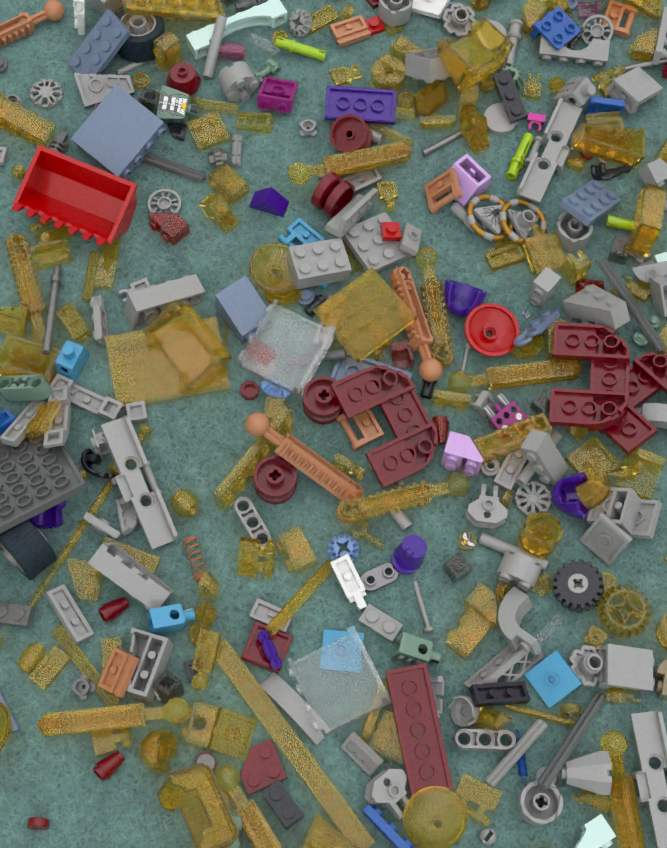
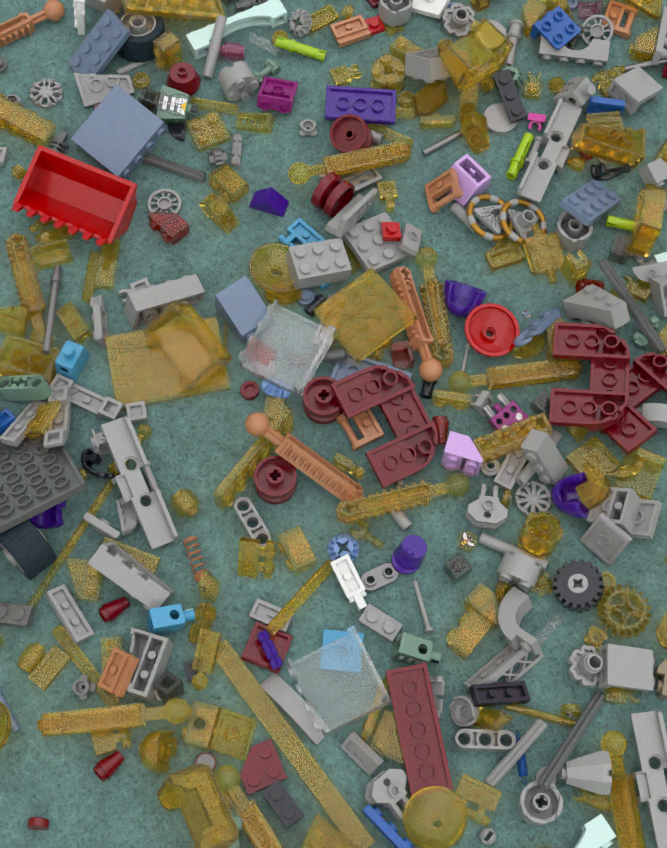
dark azure plate [524,650,583,708] -> none
light grey brick [528,266,561,309] -> none

